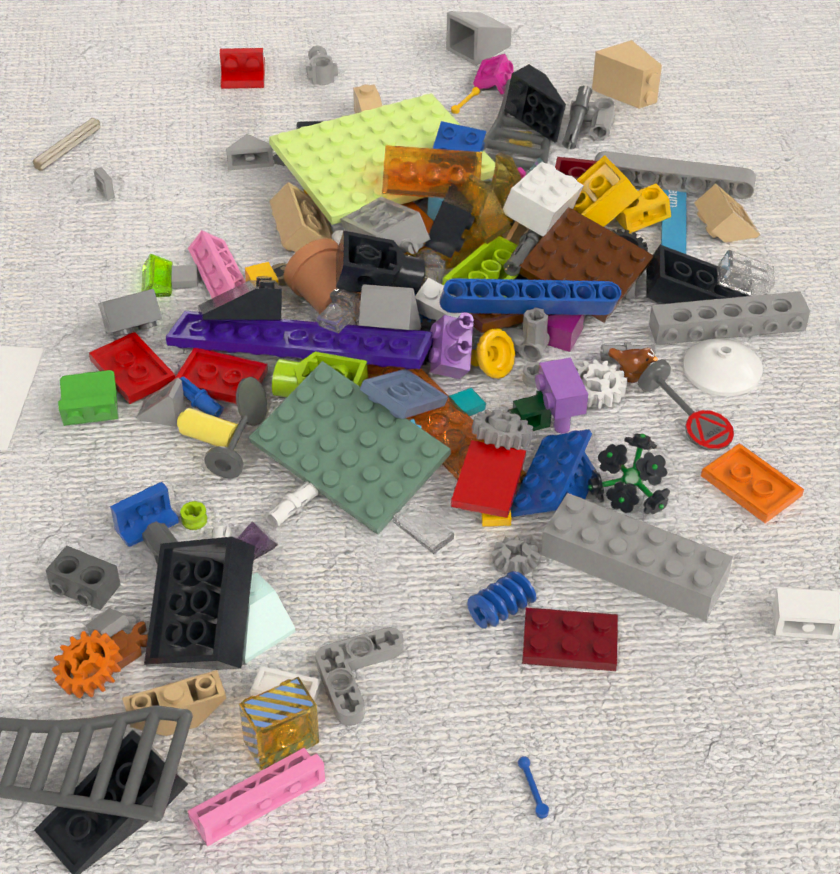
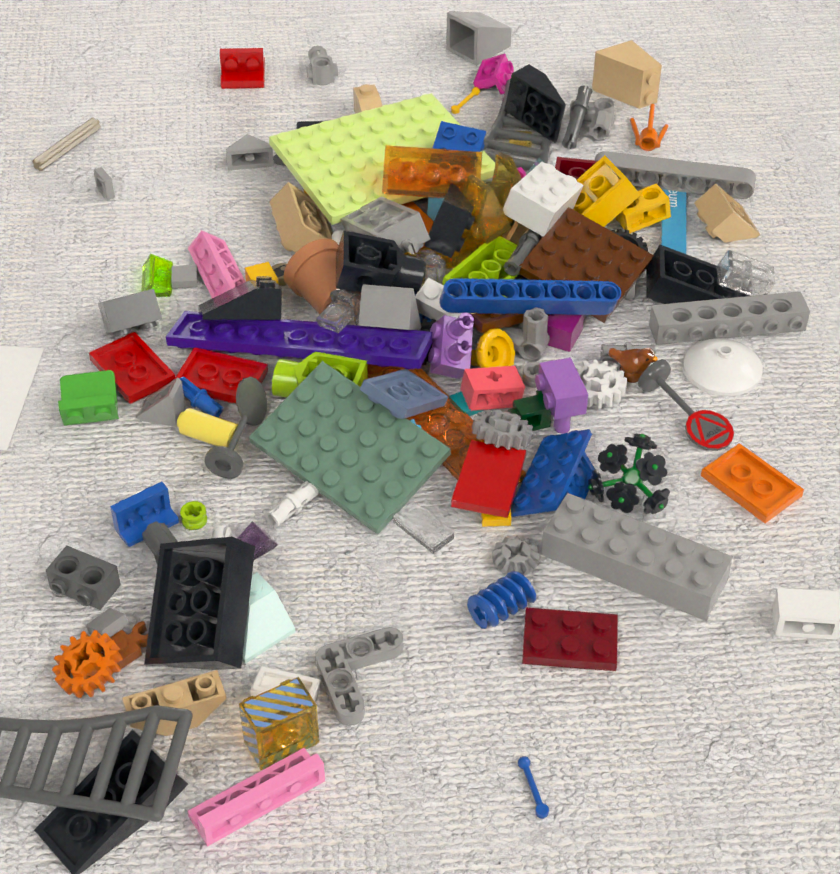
none -> coral brick [460,366,525,411]
none -> orange plant [630,104,668,151]

